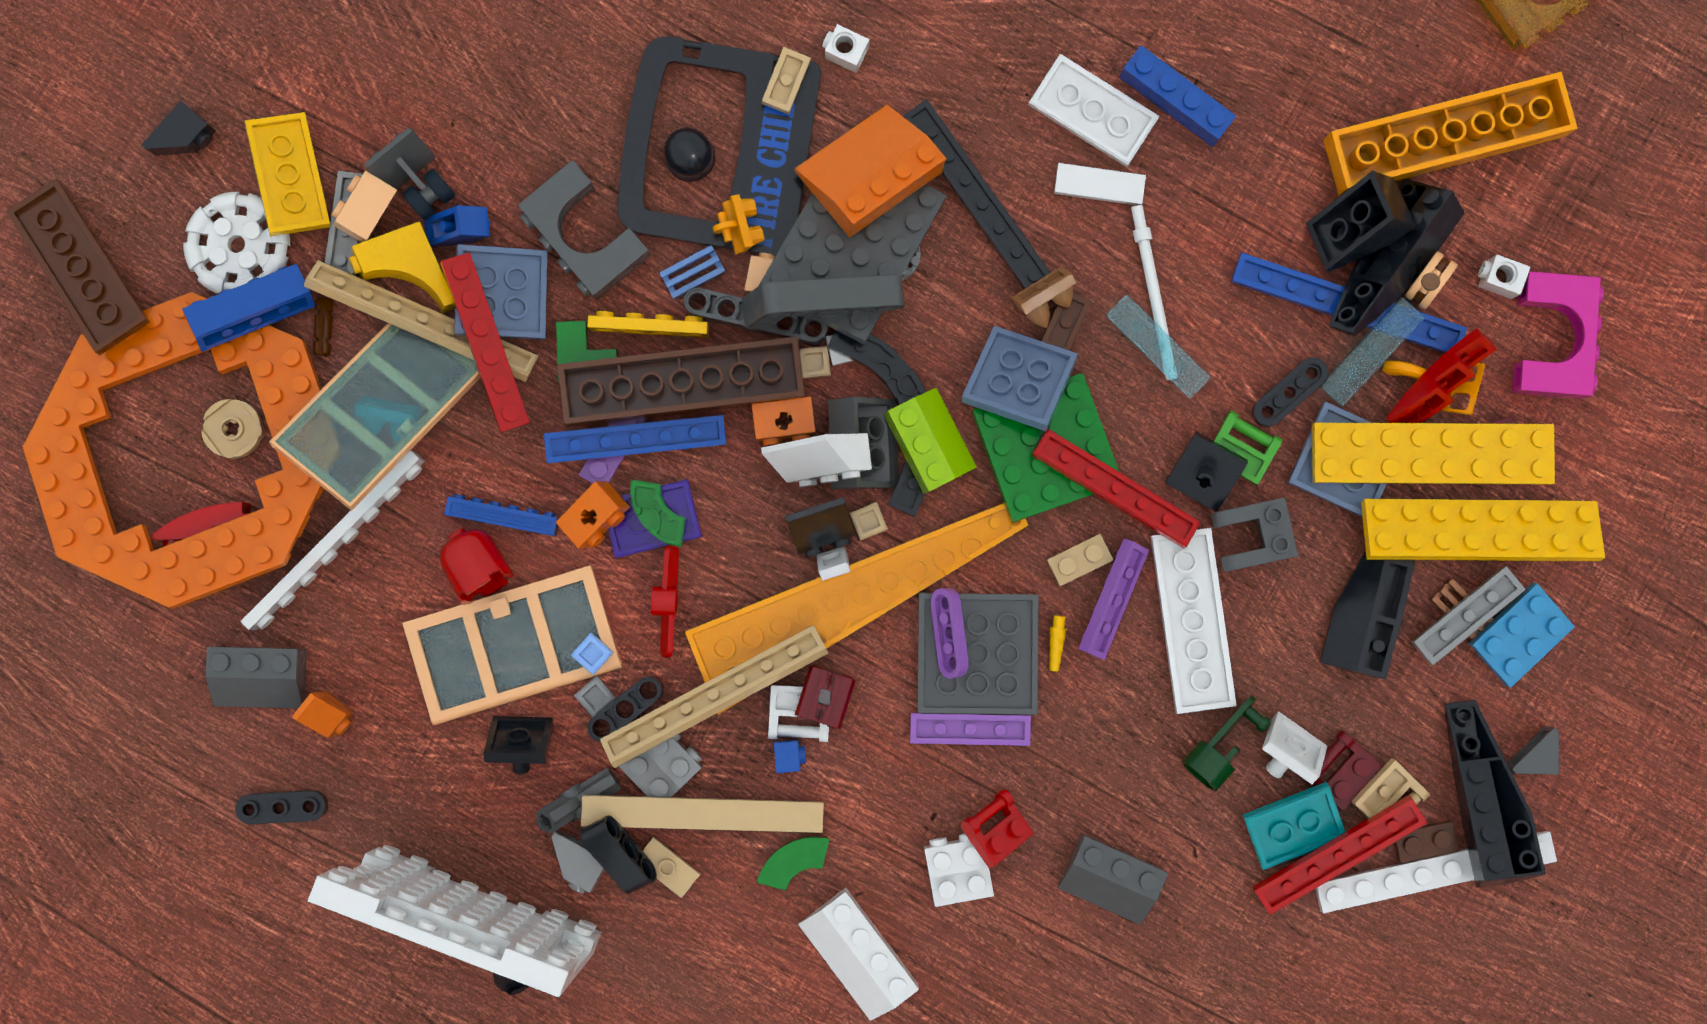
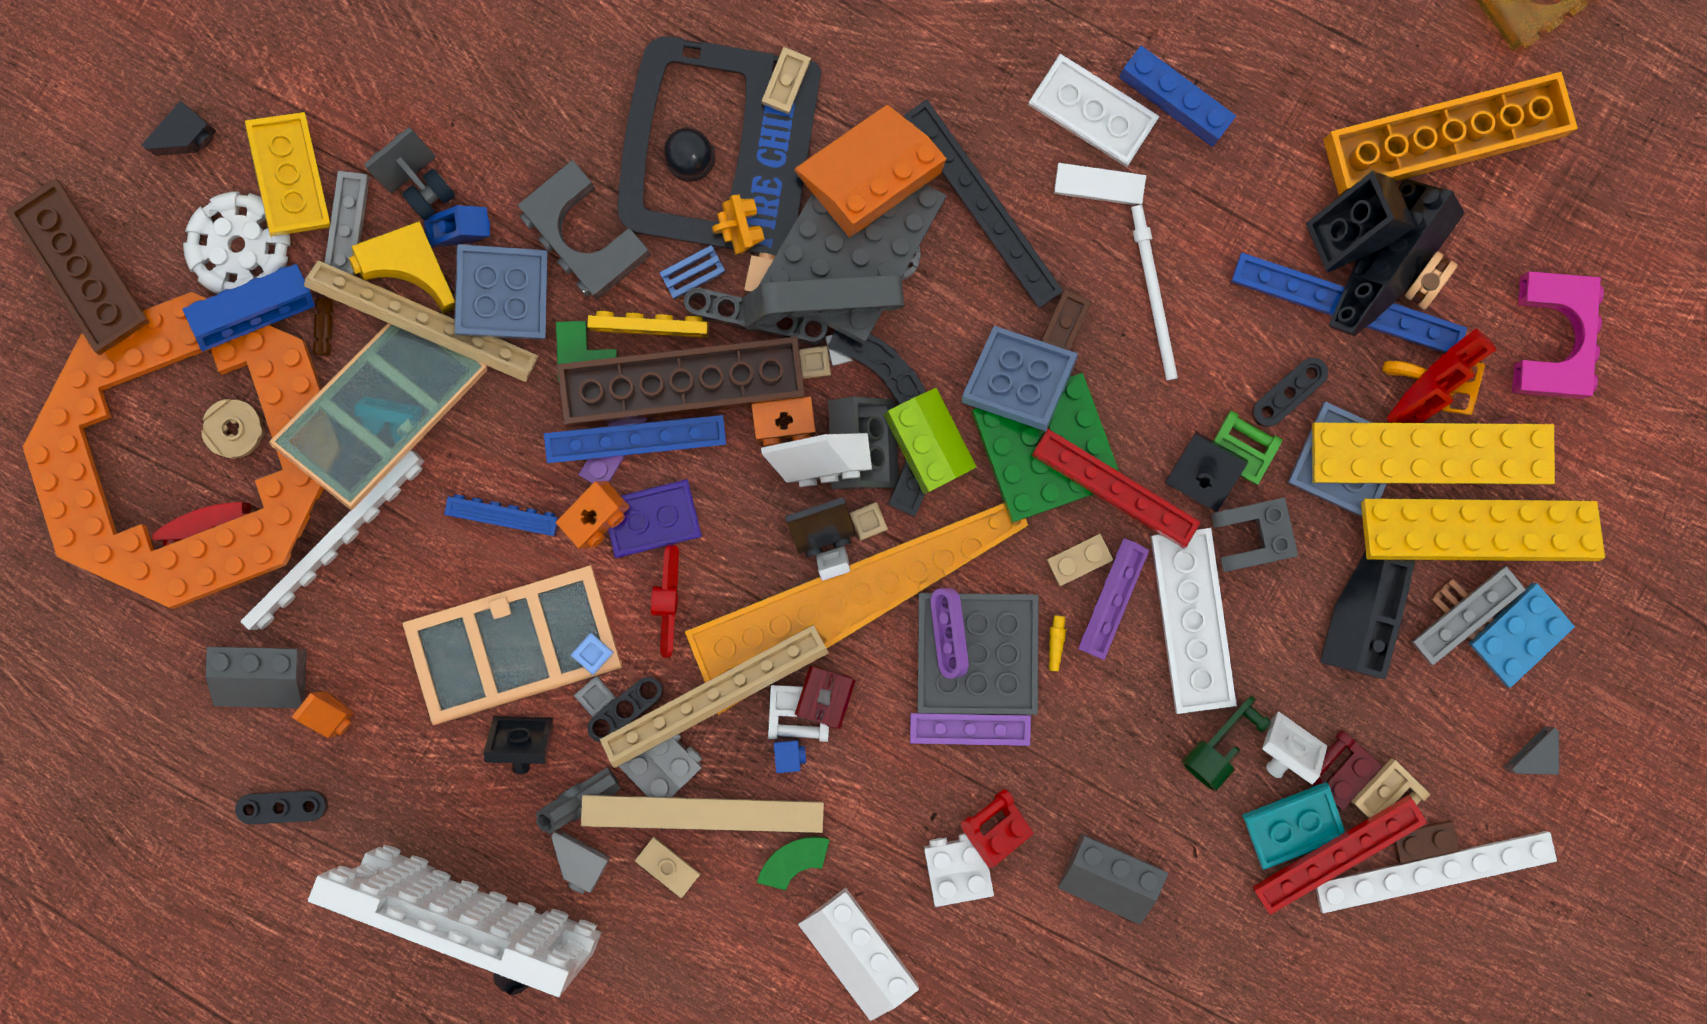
light nougat brick [331,170,397,242] -> none
red cylinder [439,528,514,605] -> none
red plate [440,252,530,433] -> none
black beam [580,815,657,894] -> none
green tile [630,480,686,548] -> none
white brick [822,24,869,73] -> none
medium nougat tile [1011,266,1076,328] -> none
clear light blue tile [1106,294,1212,399] -> none
clear light blue tile [1320,297,1426,407] -> none
black wedge [1444,700,1546,888] -> none
white brick [1478,255,1530,299] -> none

